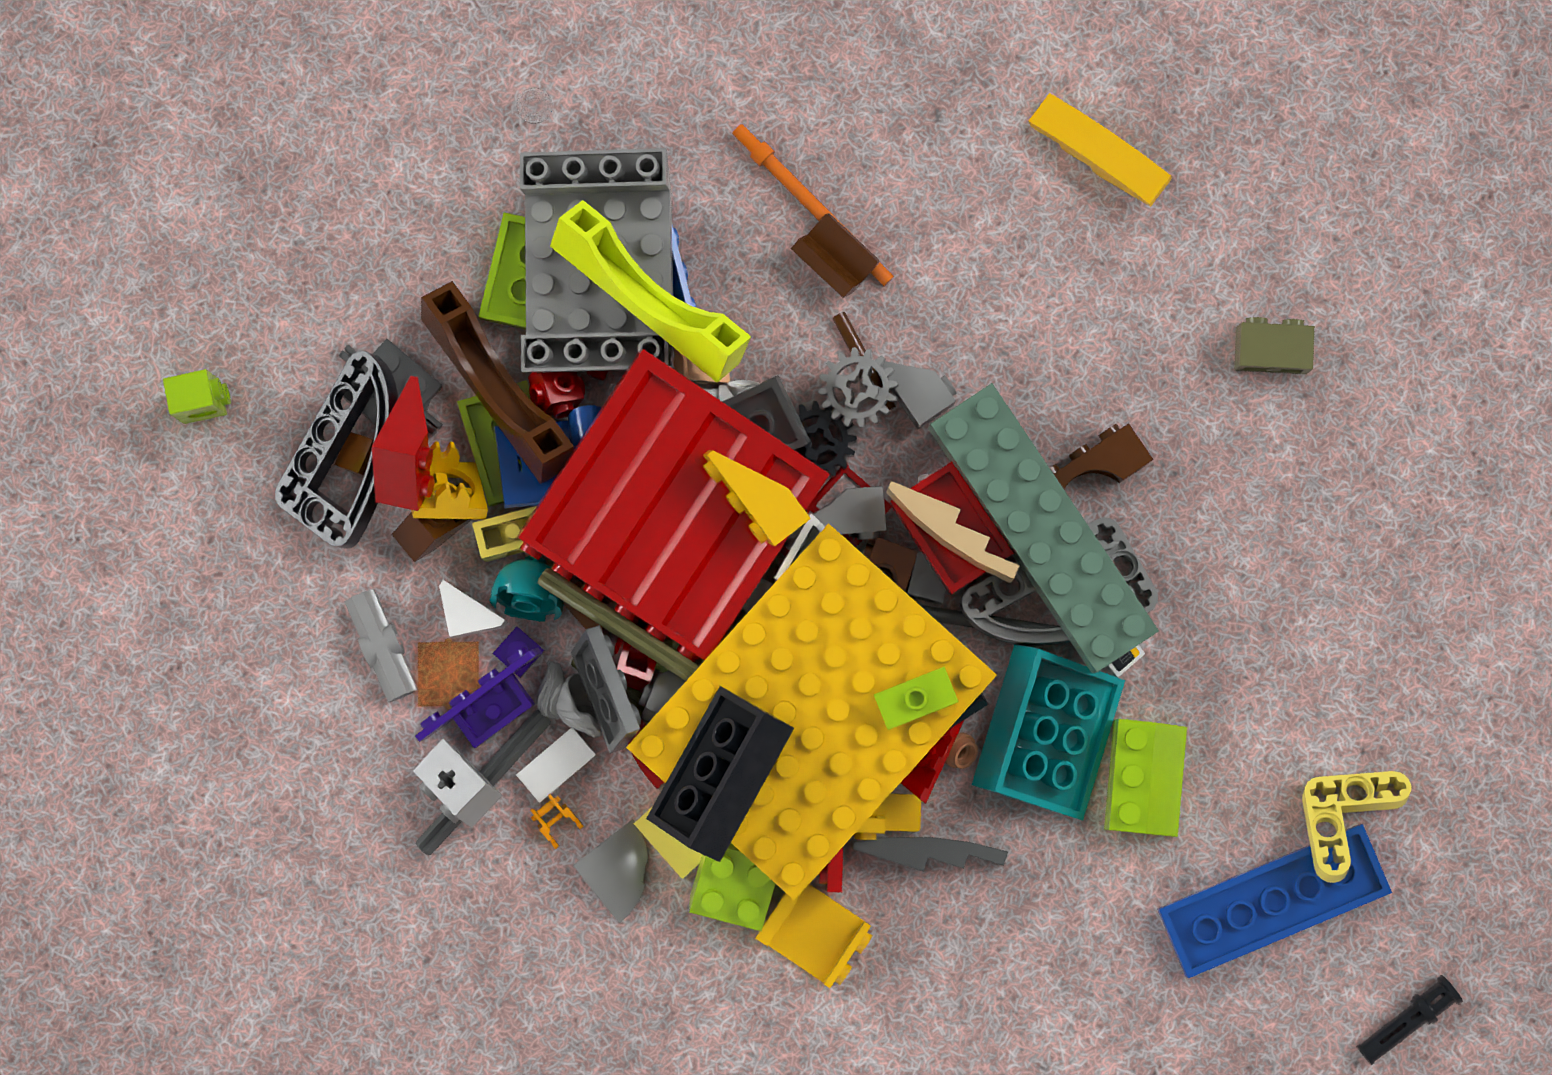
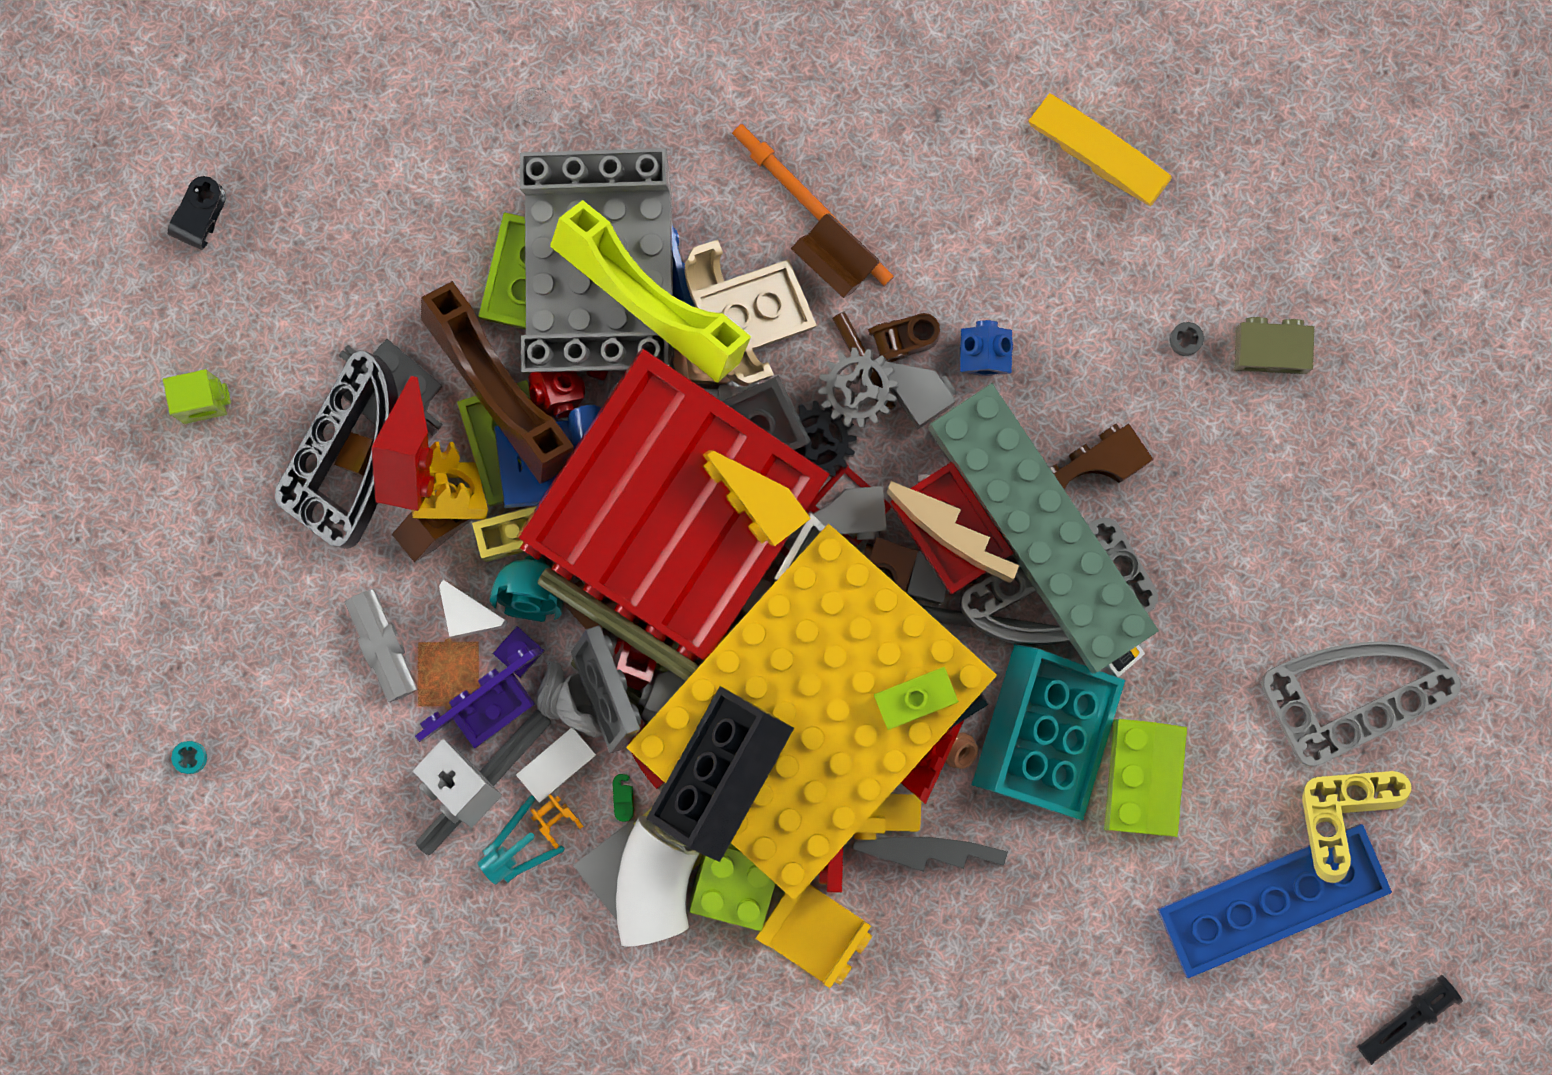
none -> black piece [168,176,226,250]
none -> teal bush [171,741,207,774]
none -> teal plant [477,795,565,885]
none -> green piece [612,774,634,822]
none -> white brick [616,816,699,947]
none -> tan piece [685,239,817,387]
none -> reddish brown piece [868,313,940,362]
none -> blue brick [960,320,1013,376]
none -> dark grey bush [1169,322,1204,356]
none -> light grey beam [1261,641,1461,766]

